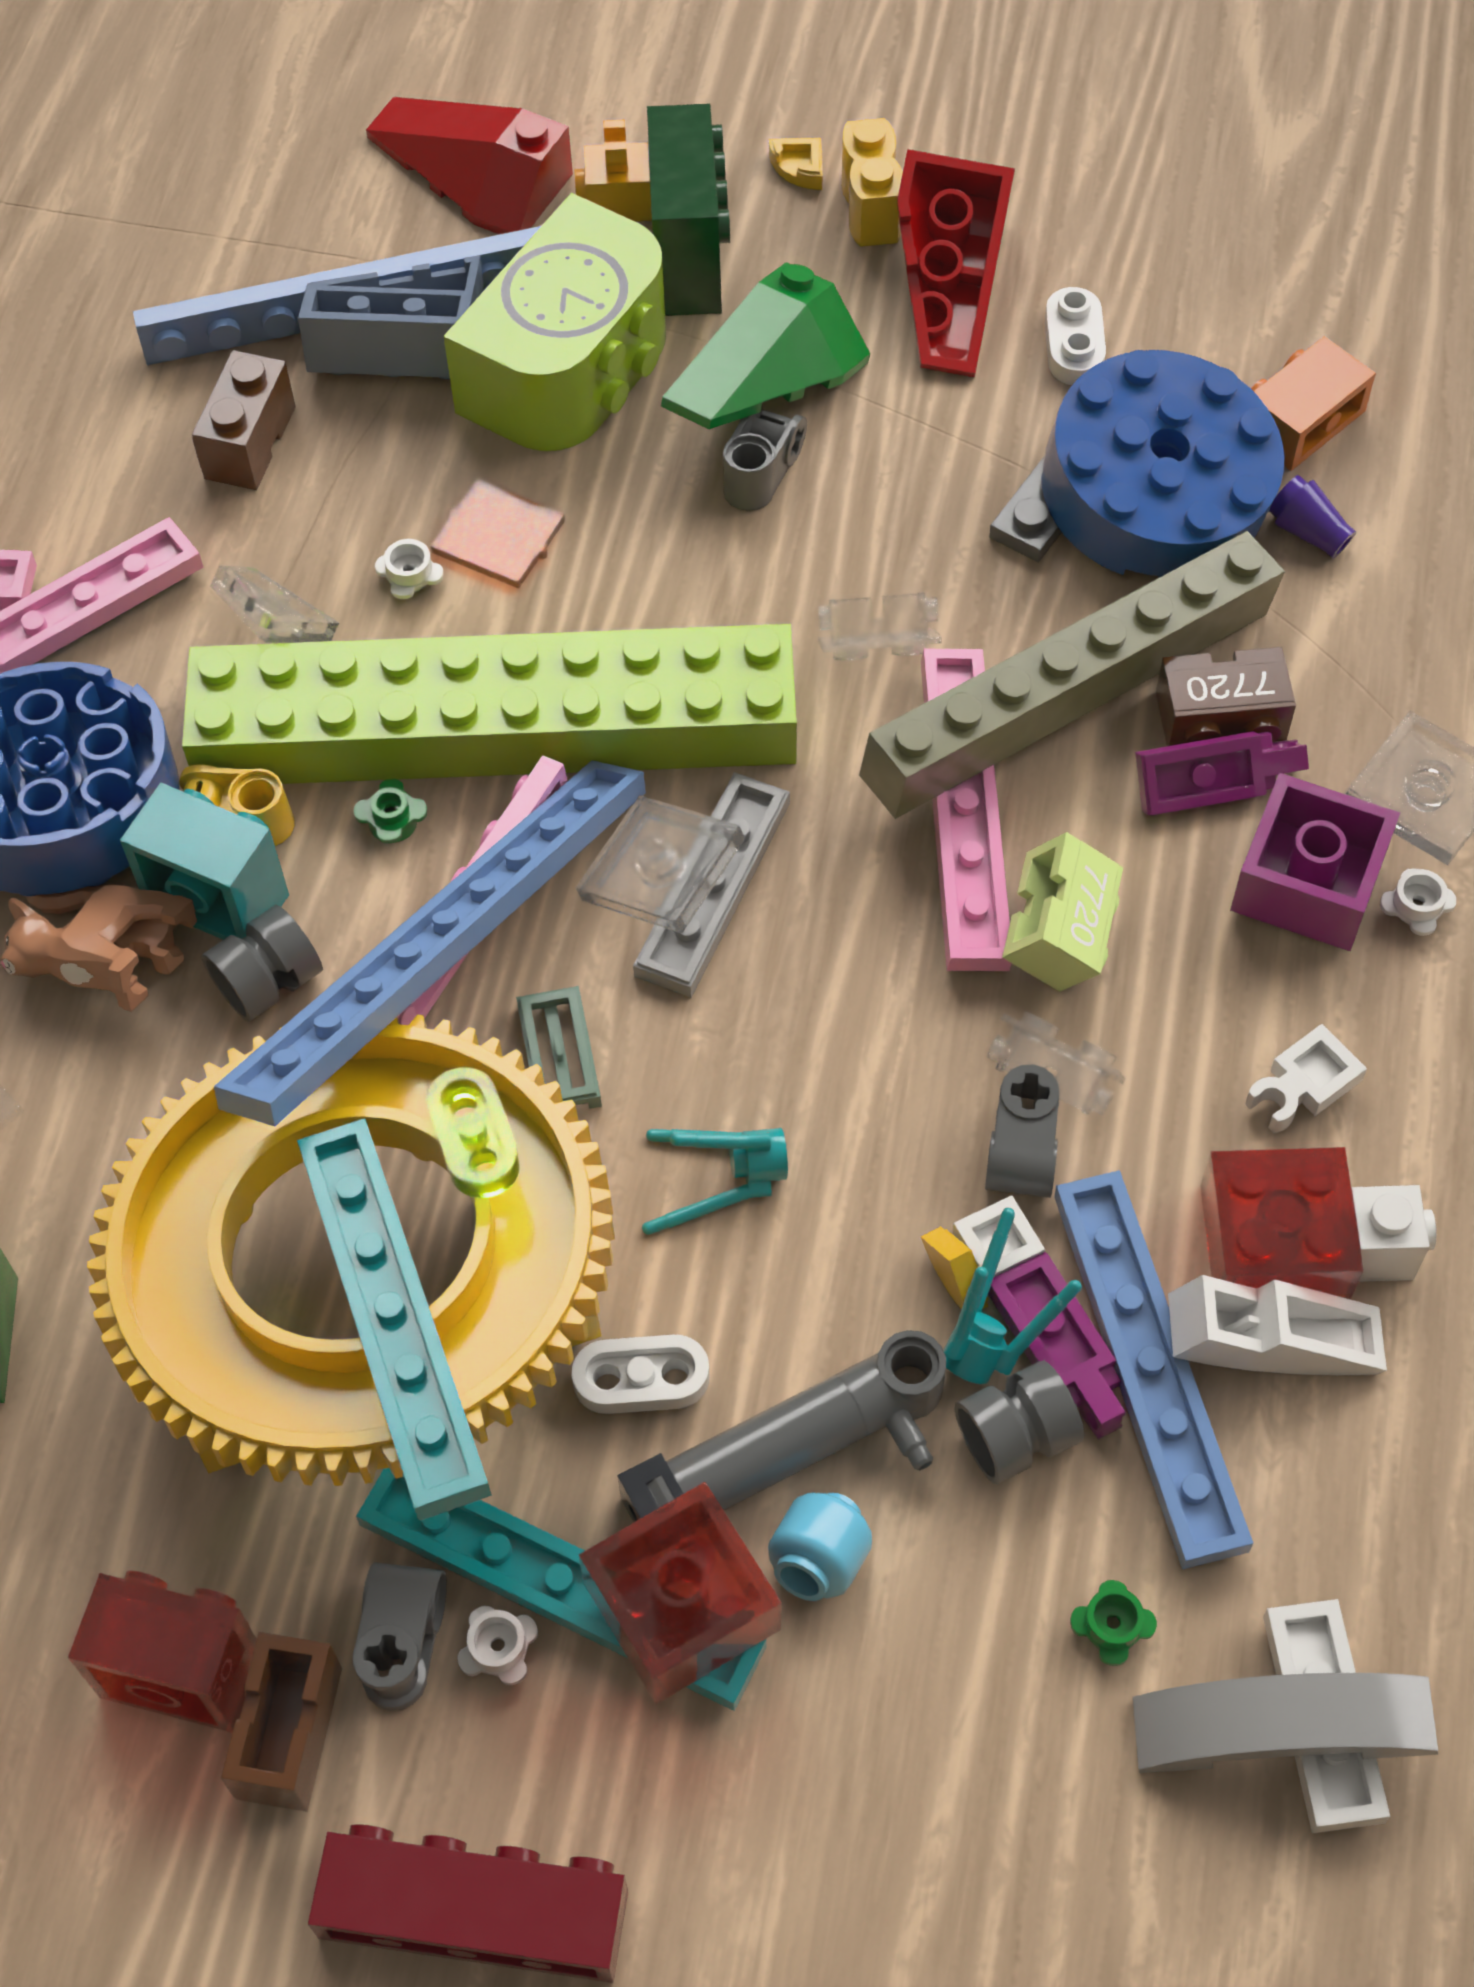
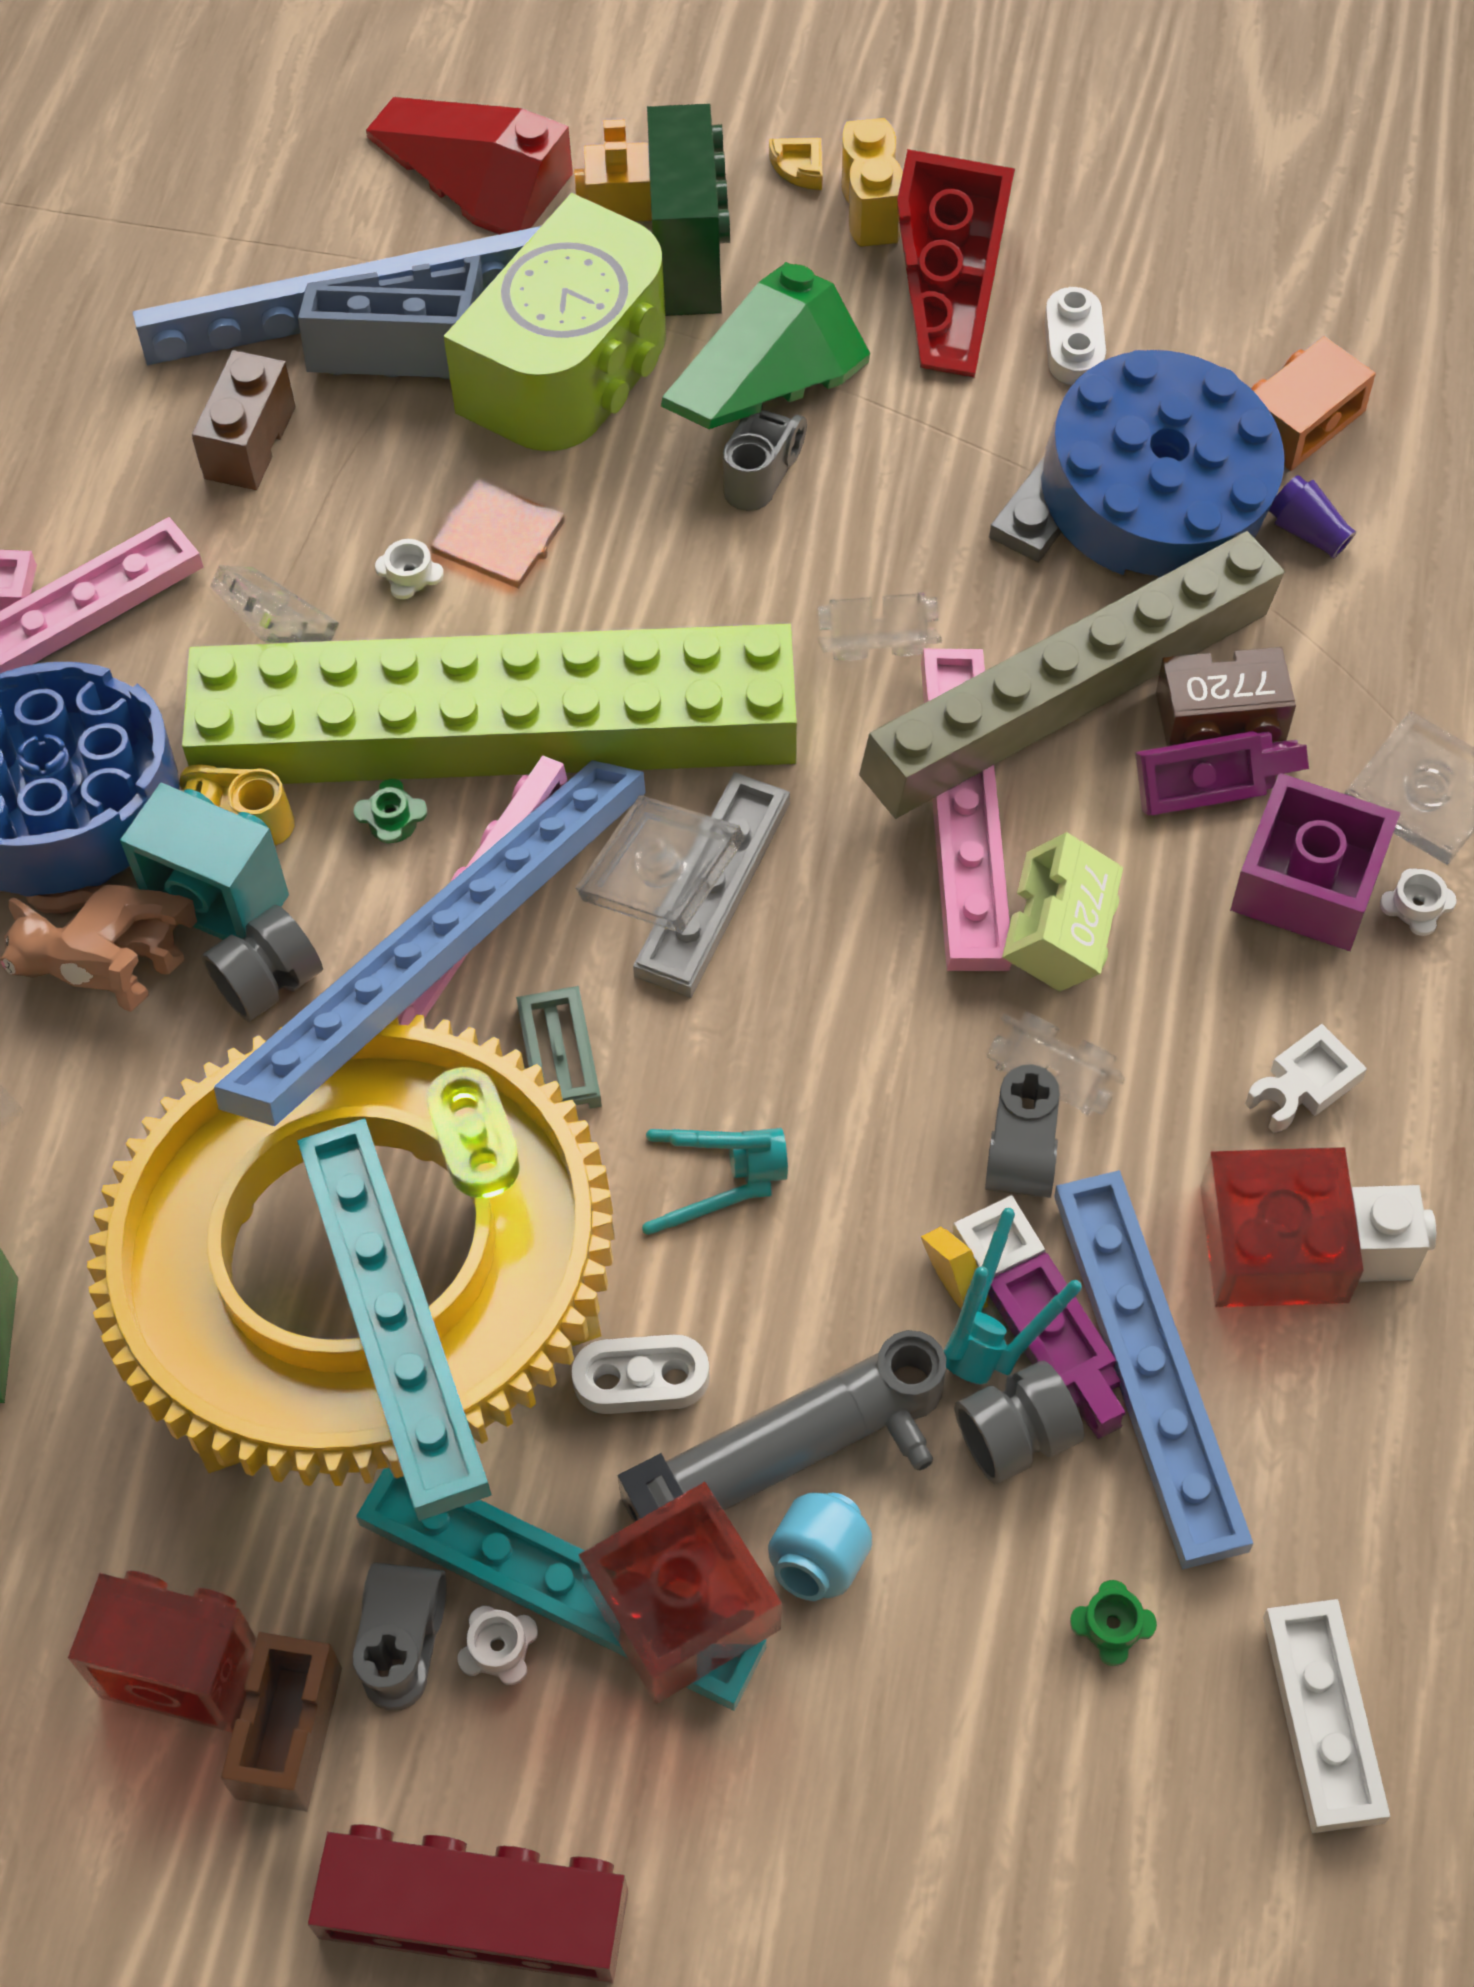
light grey slope [1133,1673,1438,1773] -> none
white slope [1168,1275,1387,1376] -> none

